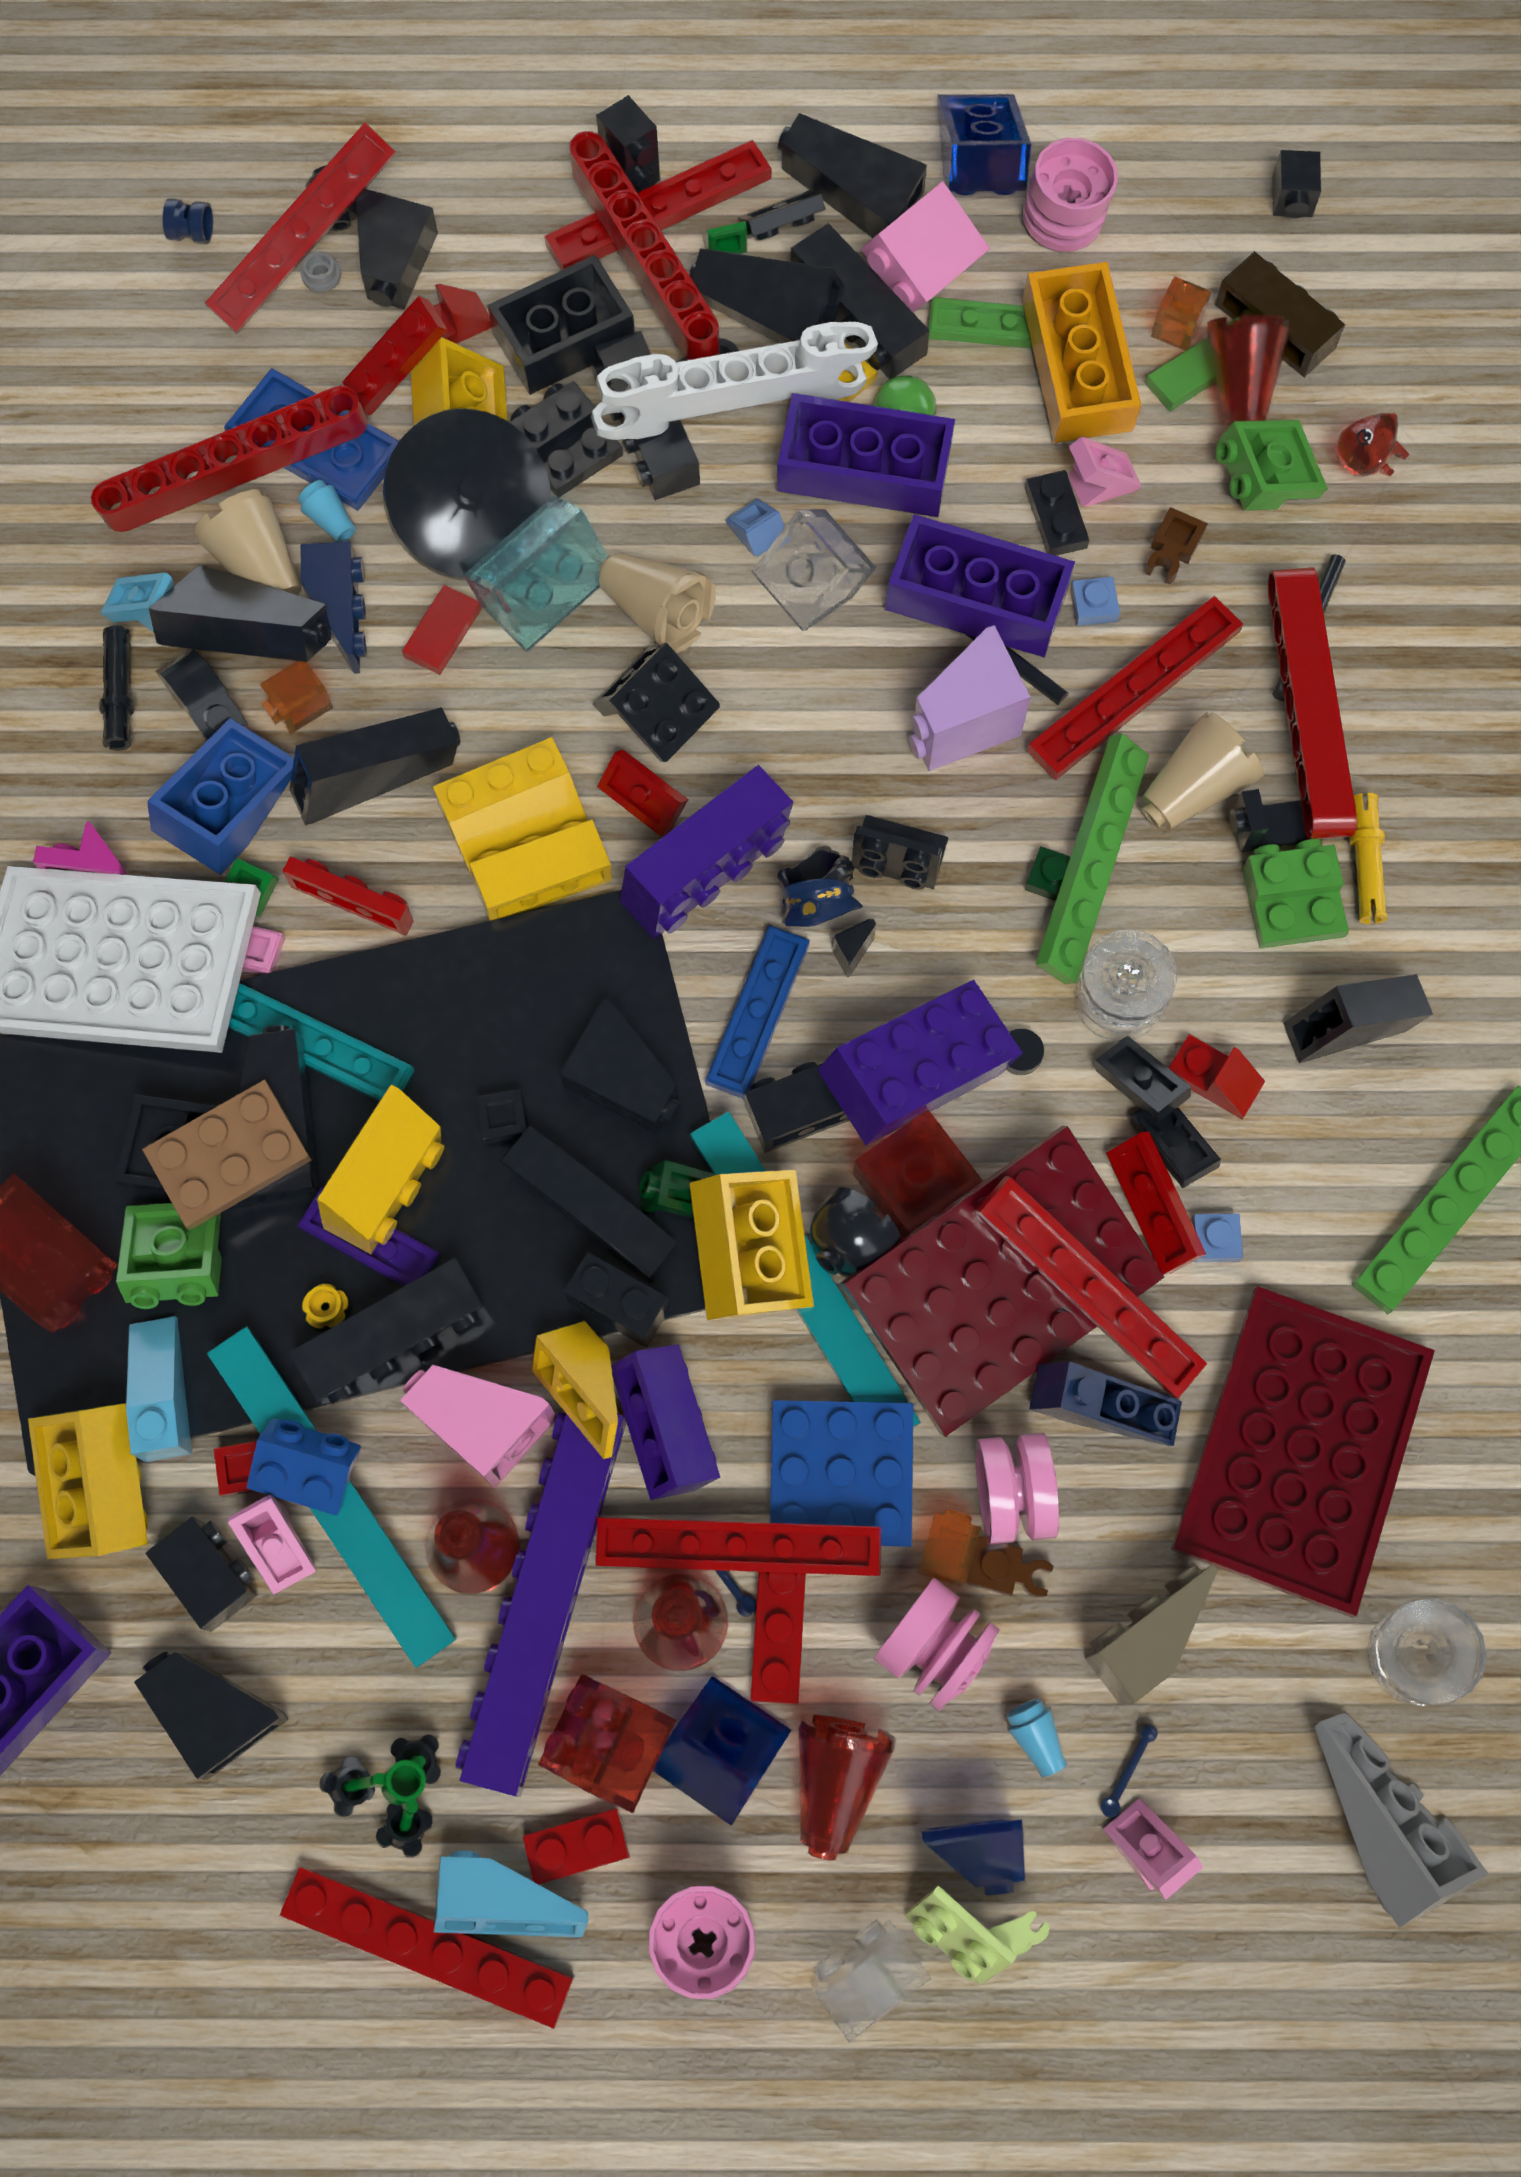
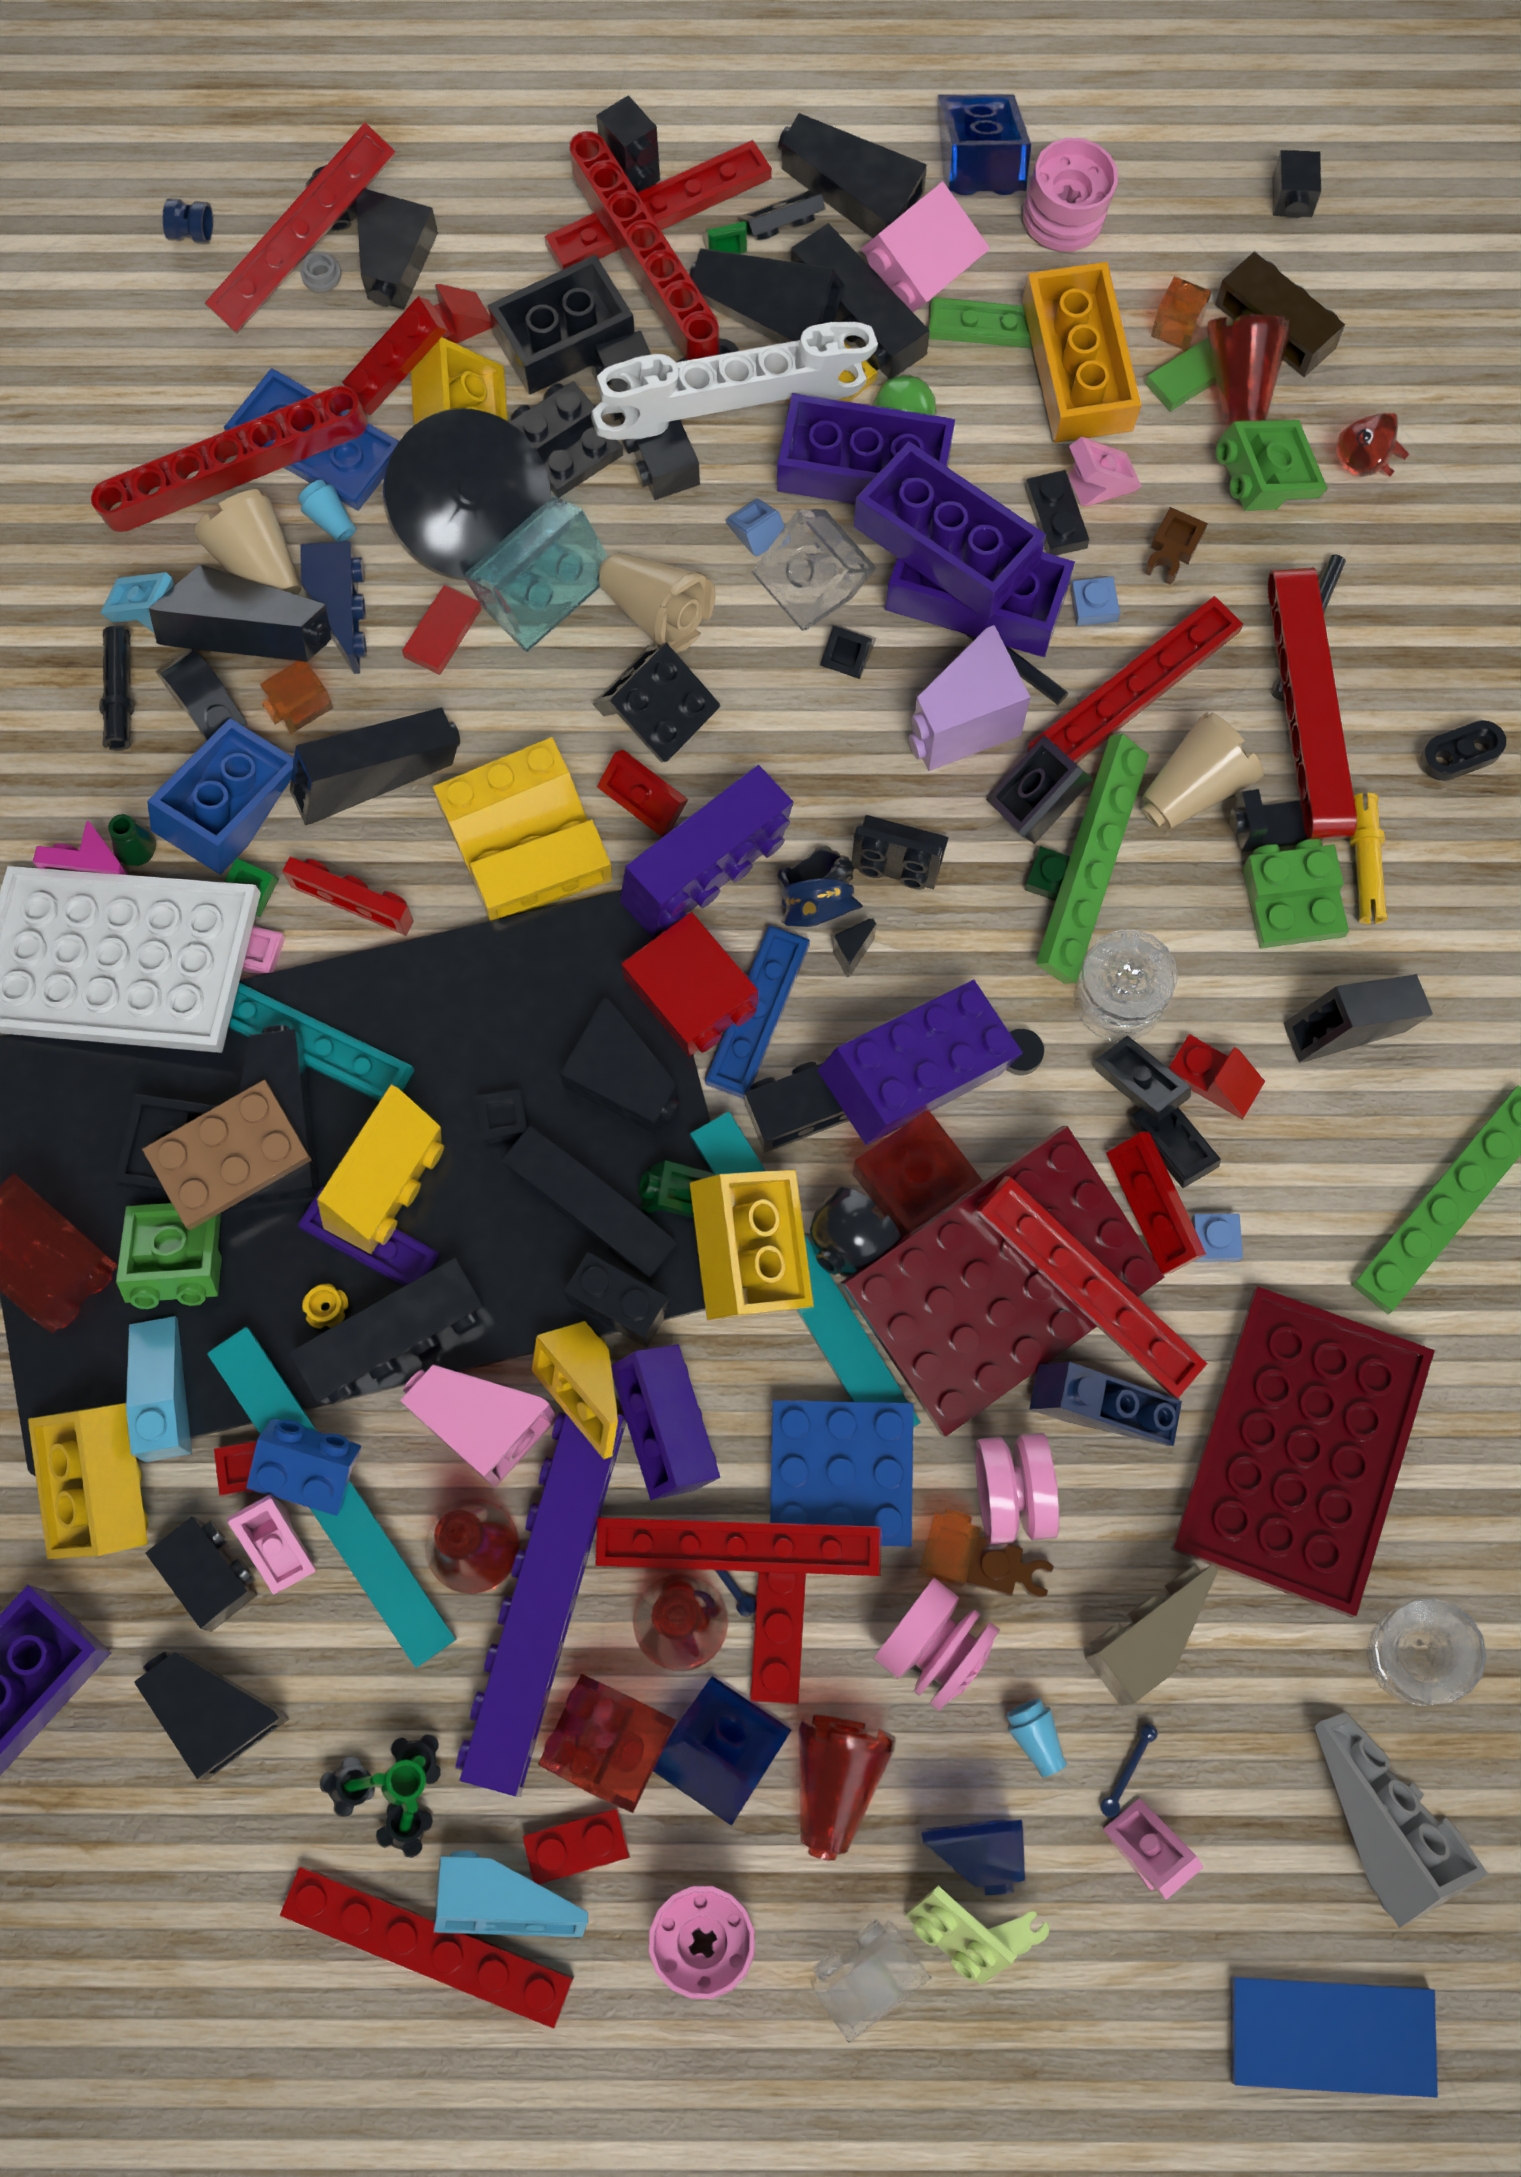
none -> dark green cone [108,814,156,866]
none -> red brick [621,912,758,1057]
none -> black slope [820,625,876,679]
none -> dark purple brick [854,441,1046,621]
none -> black slope [986,735,1093,844]
none -> blue tile [1231,1976,1438,2098]
none -> black plate [1421,720,1507,781]

